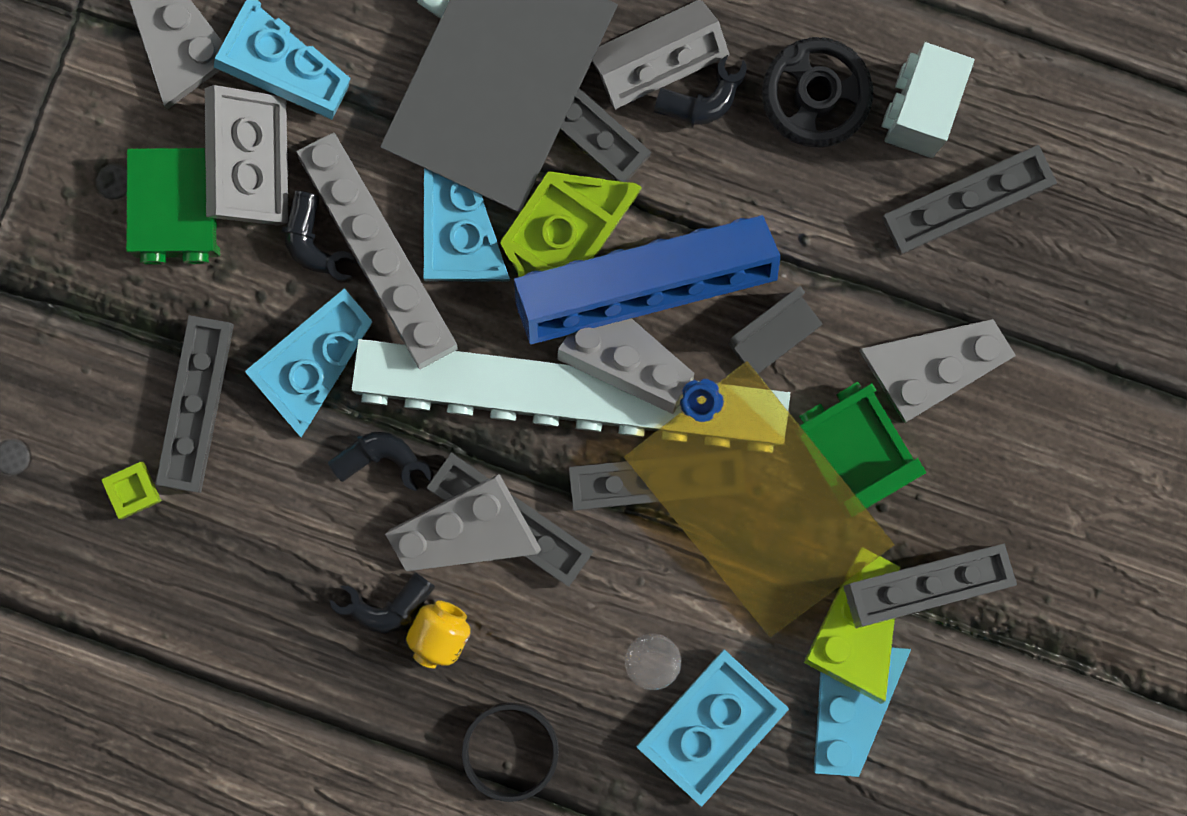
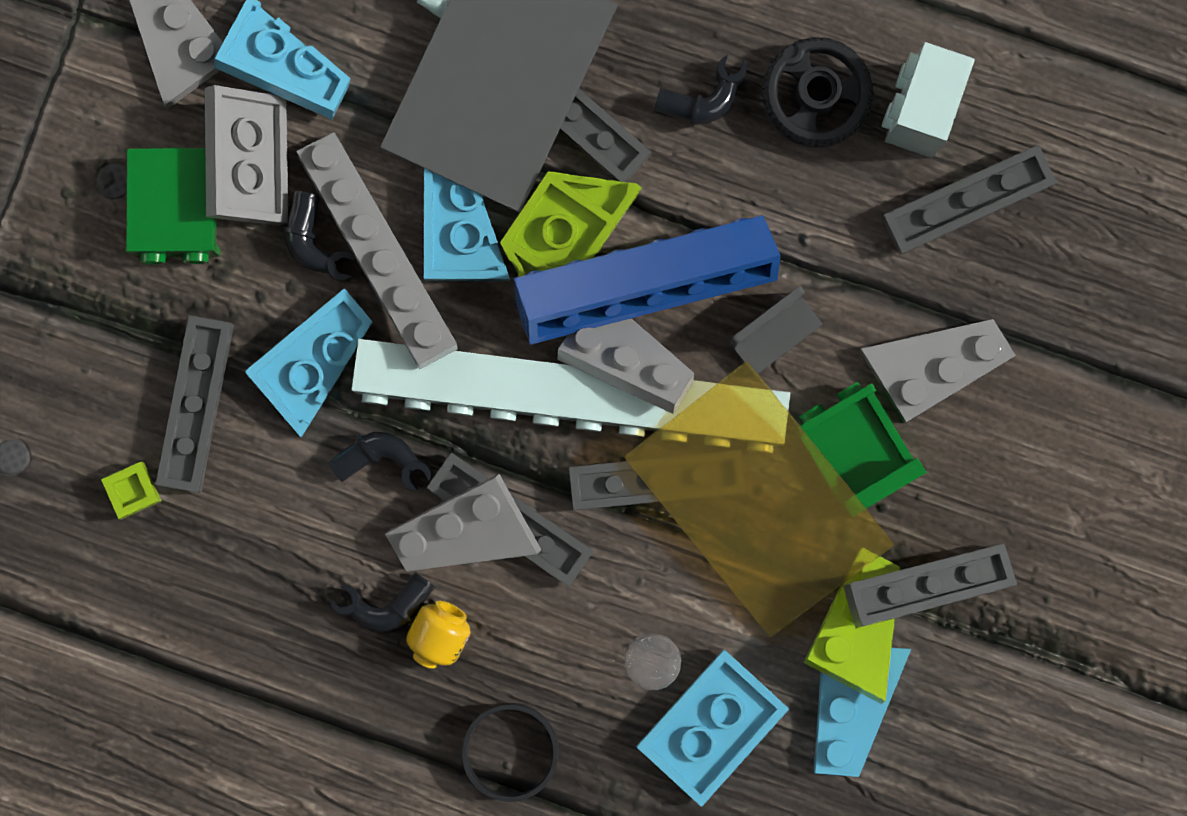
light grey panel [592,0,730,109] -> none
blue plate [680,379,724,422] -> none

